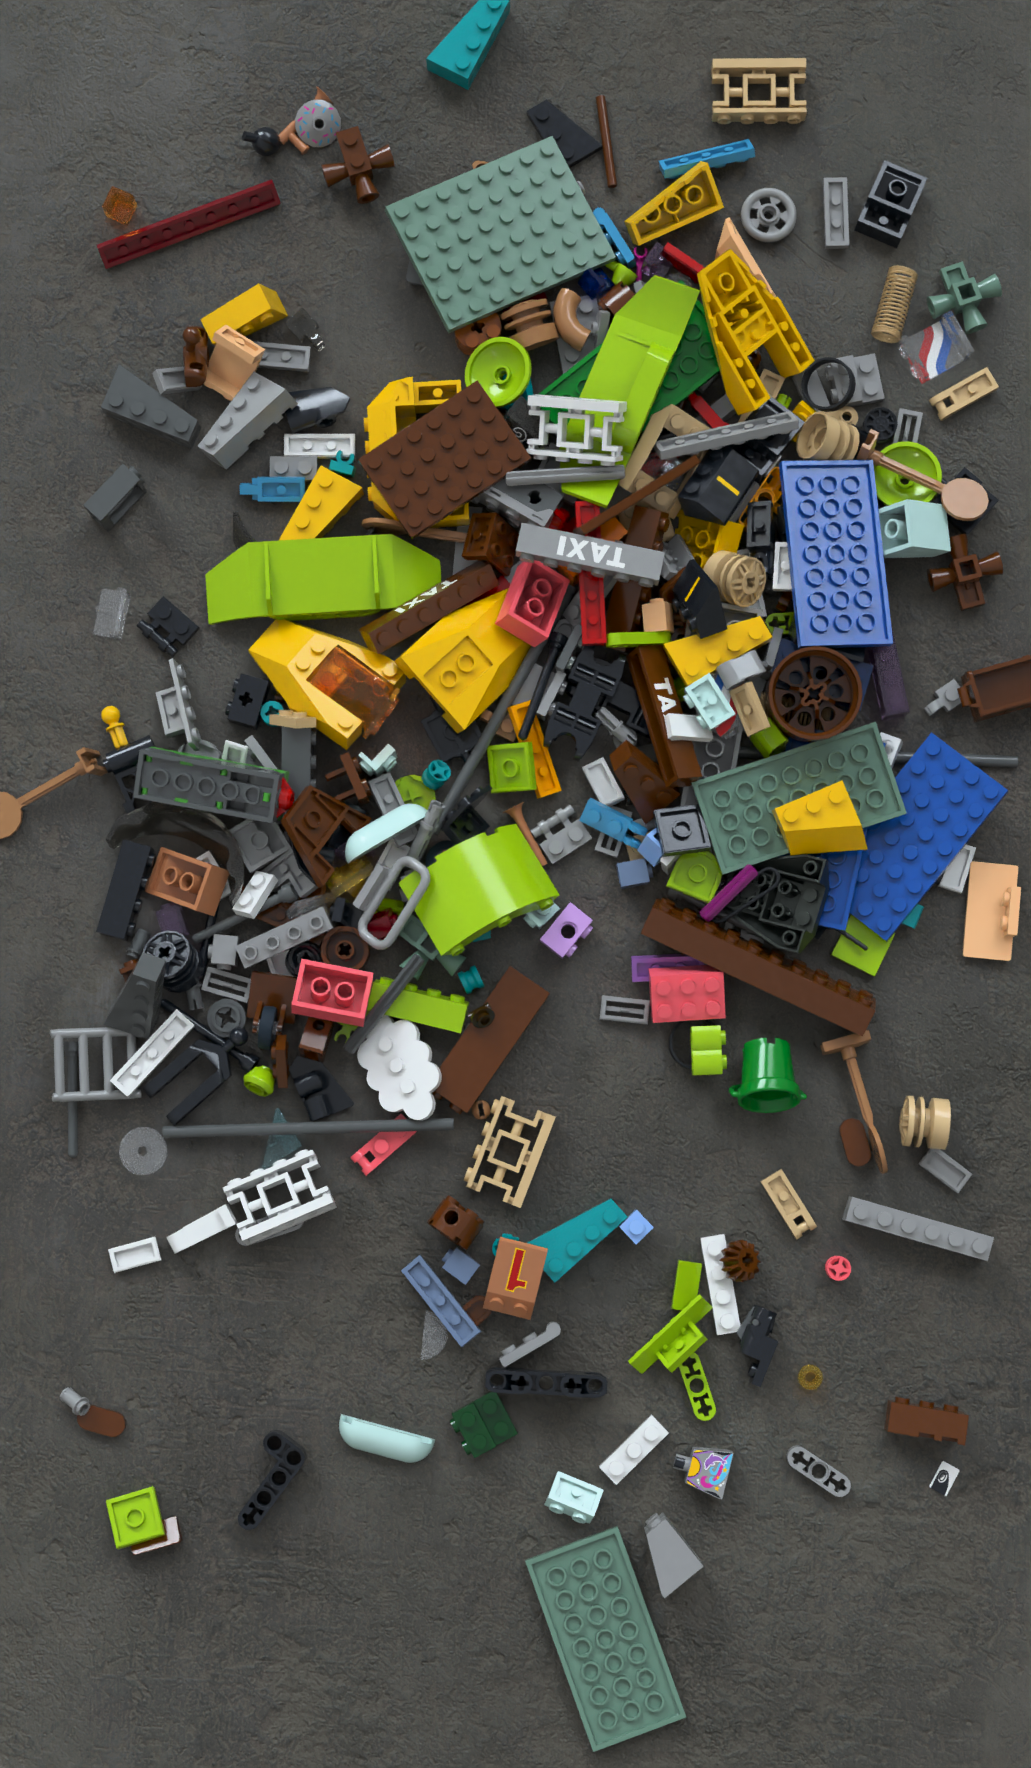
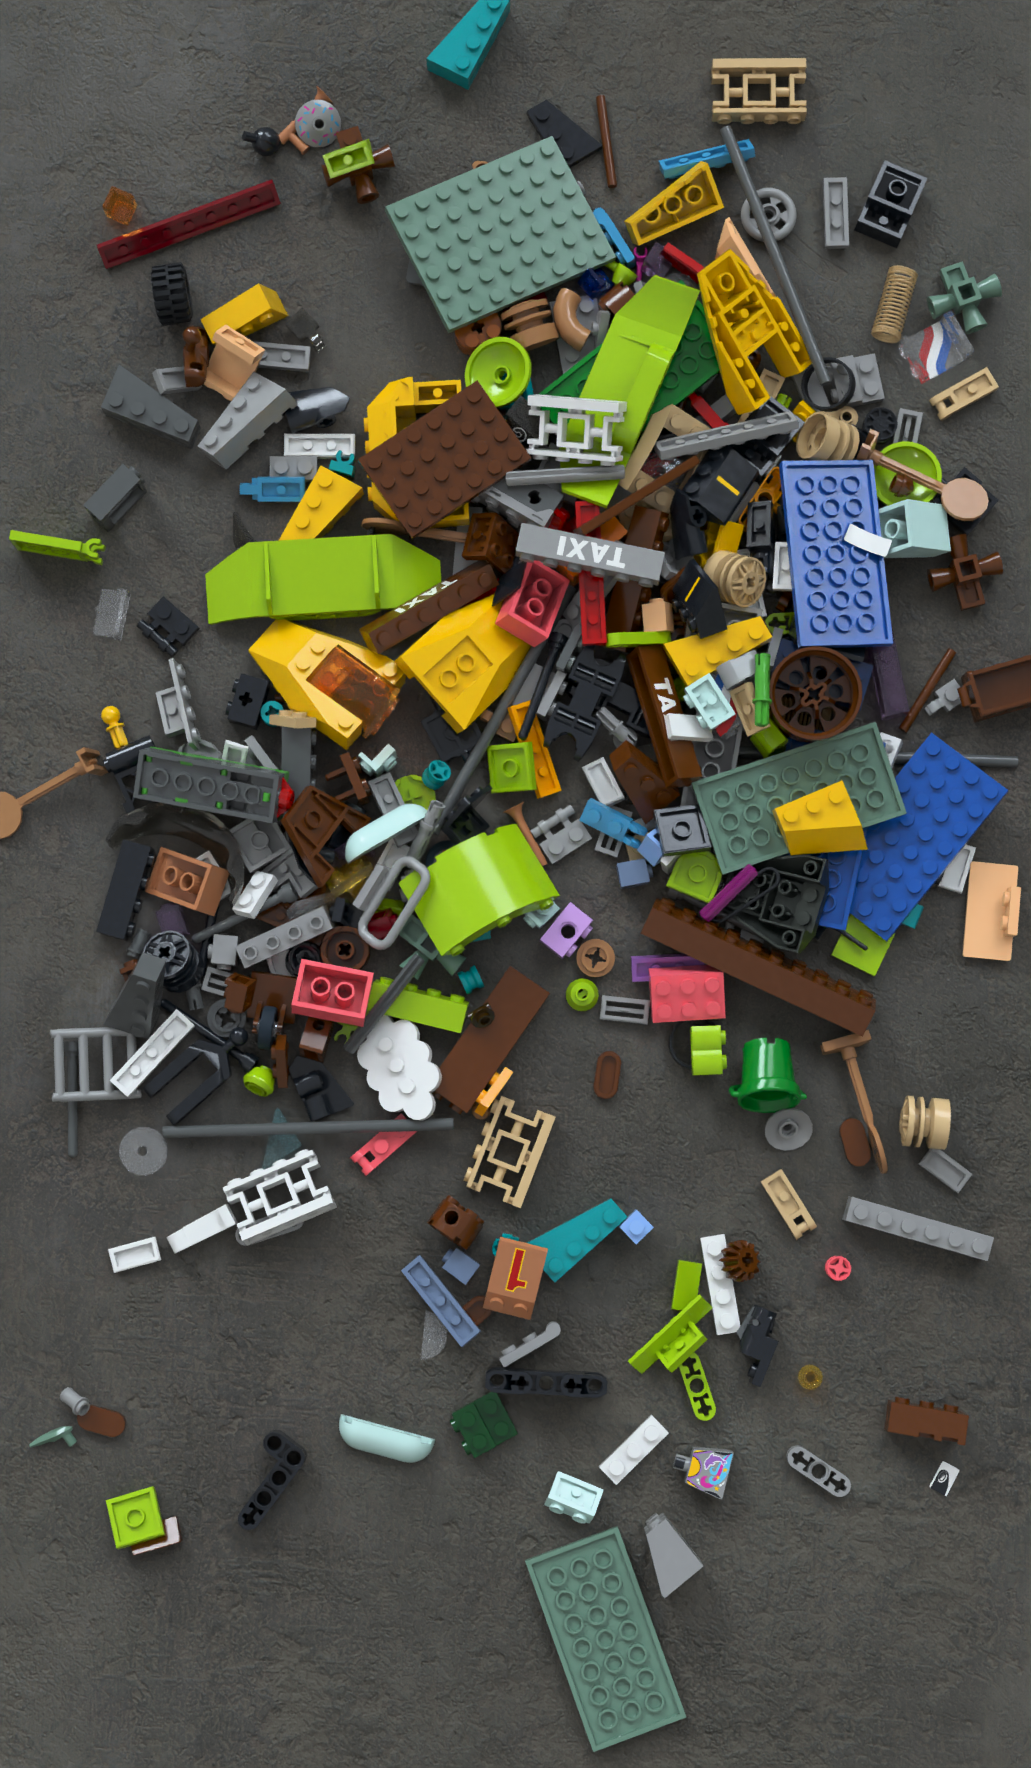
none -> lime tile [9,530,106,565]
none -> sand green bar [29,1426,77,1447]
none -> black tyre [151,262,193,326]
none -> reddish brown brick [224,973,257,1014]
none -> lime slope [323,139,374,178]
none -> light orange plate [474,1067,513,1117]
none -> black piece [492,555,527,607]
none -> lime cone [566,978,599,1011]
none -> medium nougat gear [576,939,615,977]
none -> reddish brown tile [593,1051,621,1099]
none -> black panel [670,489,708,560]
none -> dark grey piece [720,126,832,386]
none -> bright green axle [752,653,772,727]
none -> light grey dish [765,1108,813,1151]
none -> white sticker [844,524,892,557]
none -> reddish brown plate [889,474,914,497]
none -> reddish brown bar [899,648,956,733]

